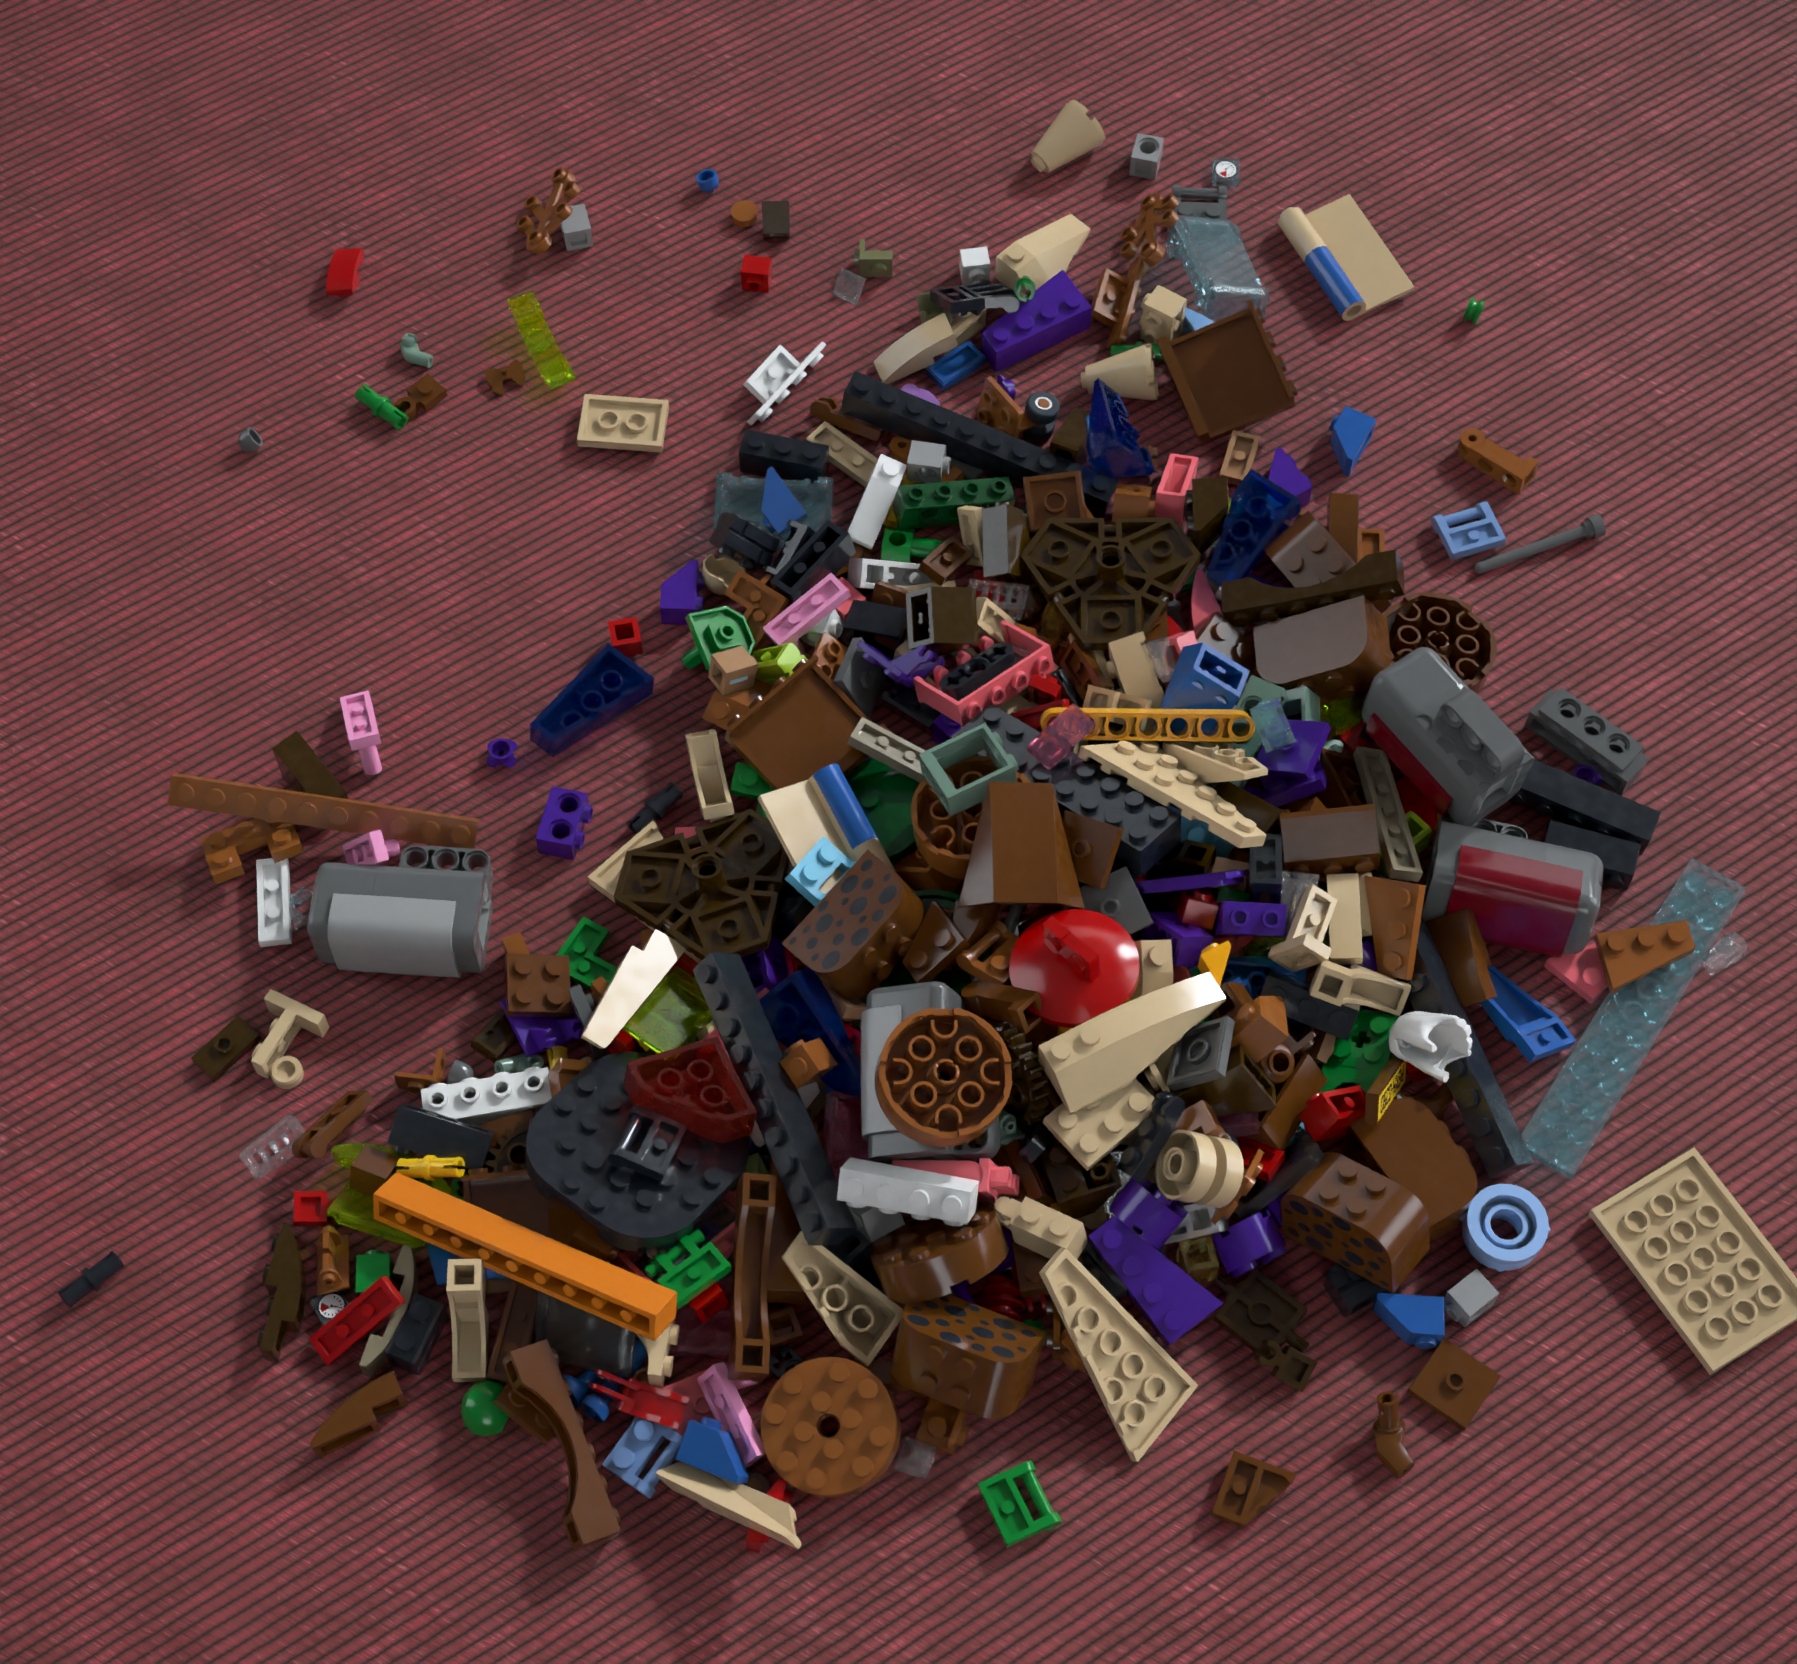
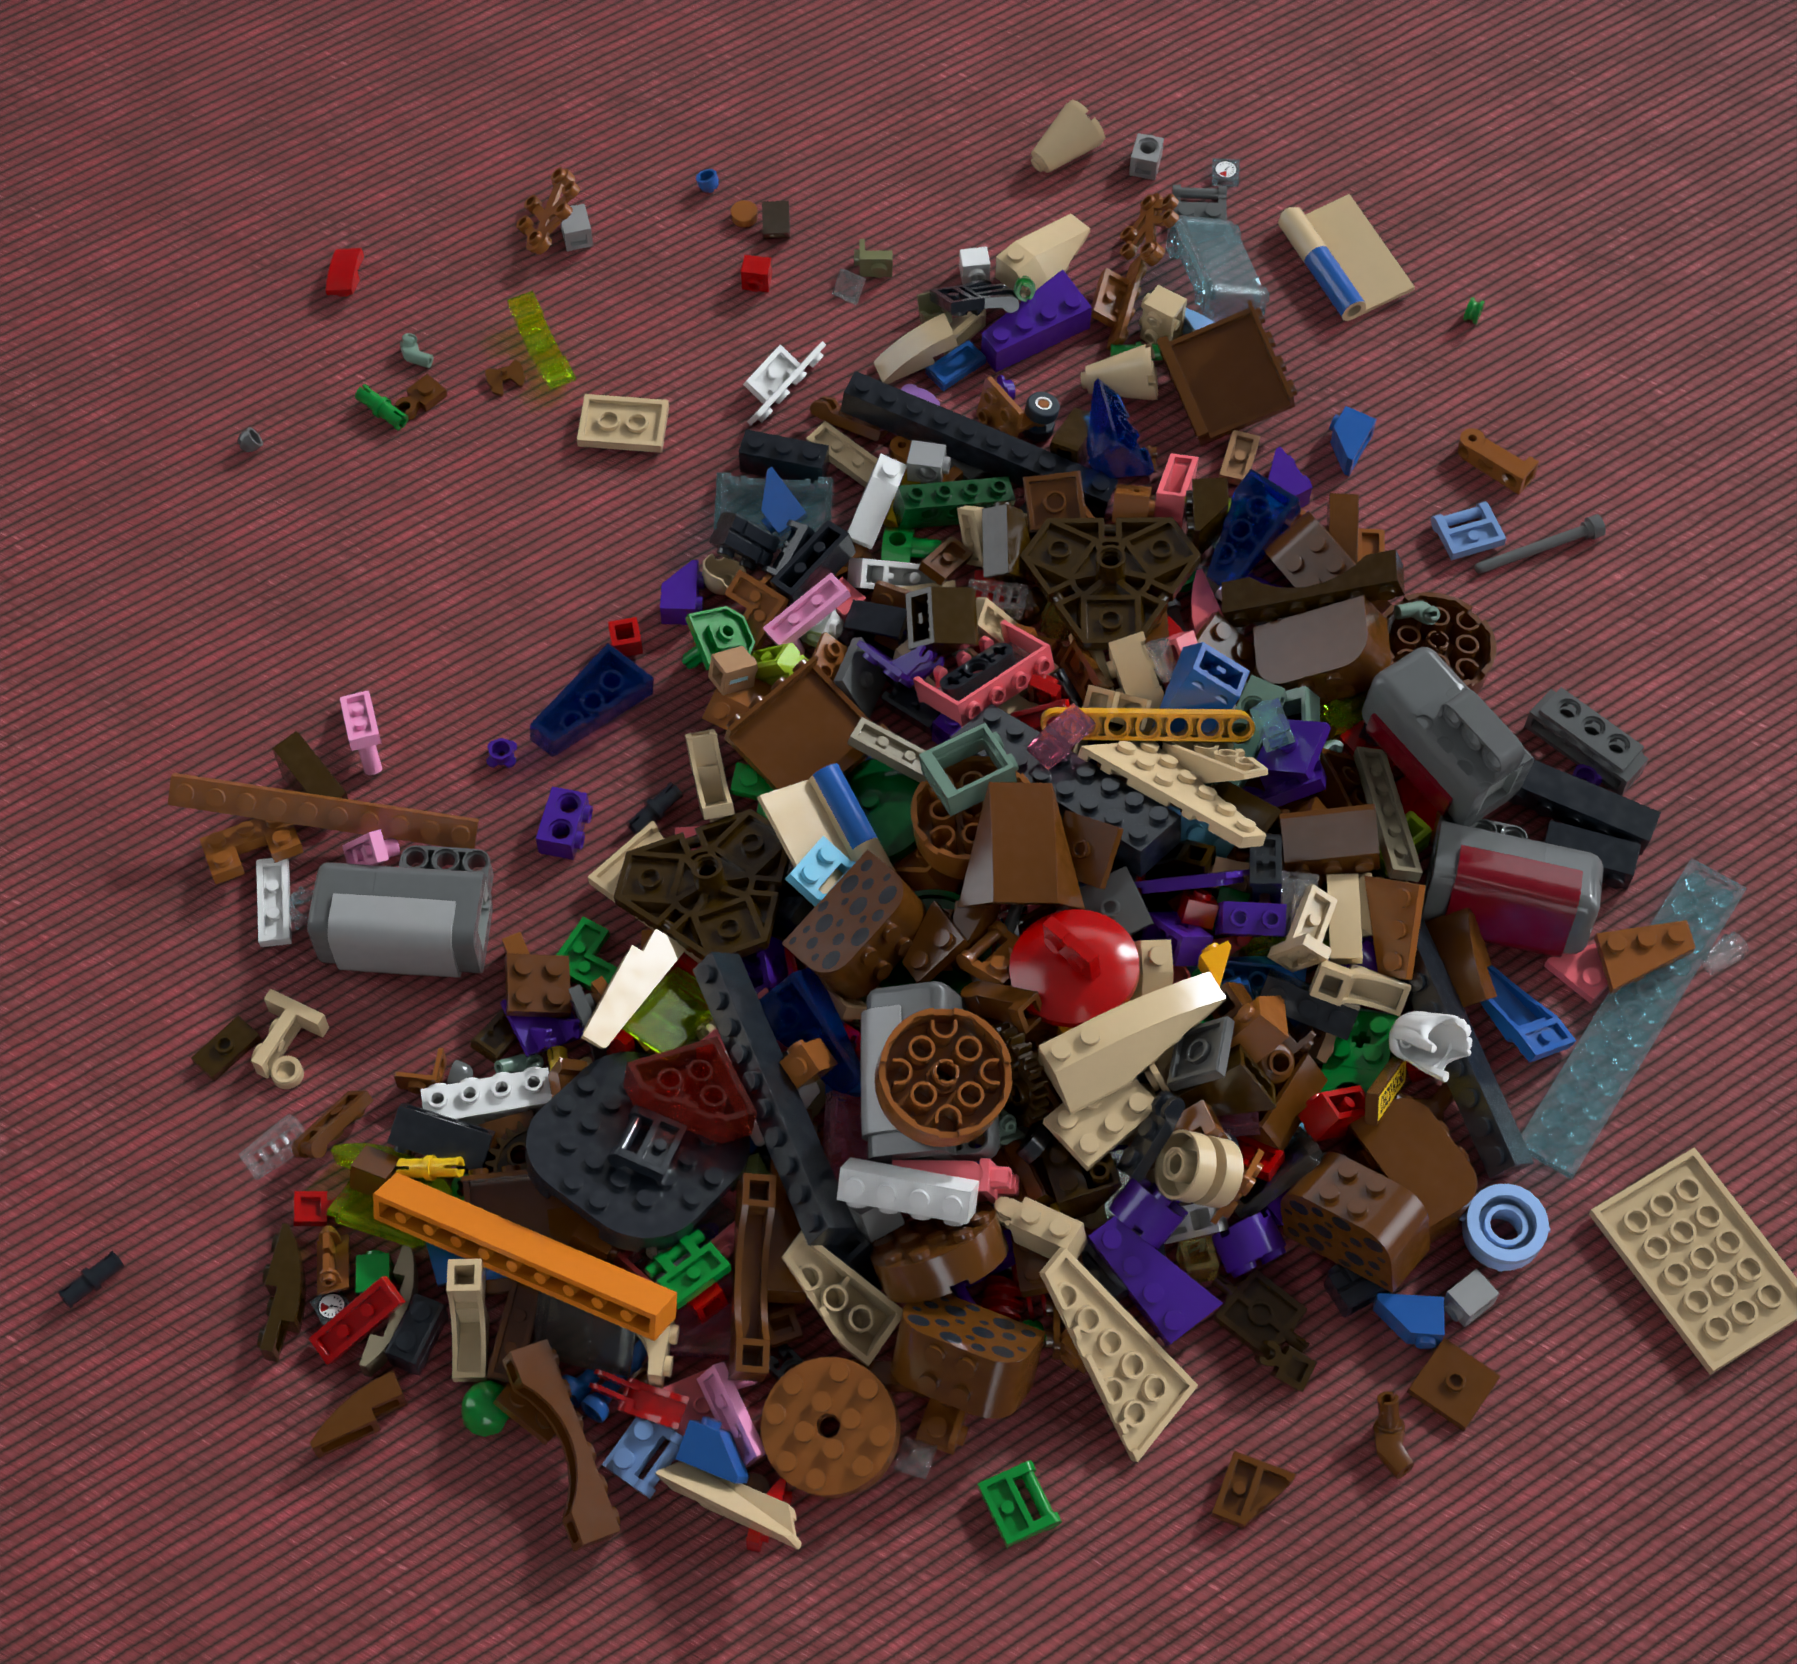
none -> sand green arm [1394,601,1440,625]

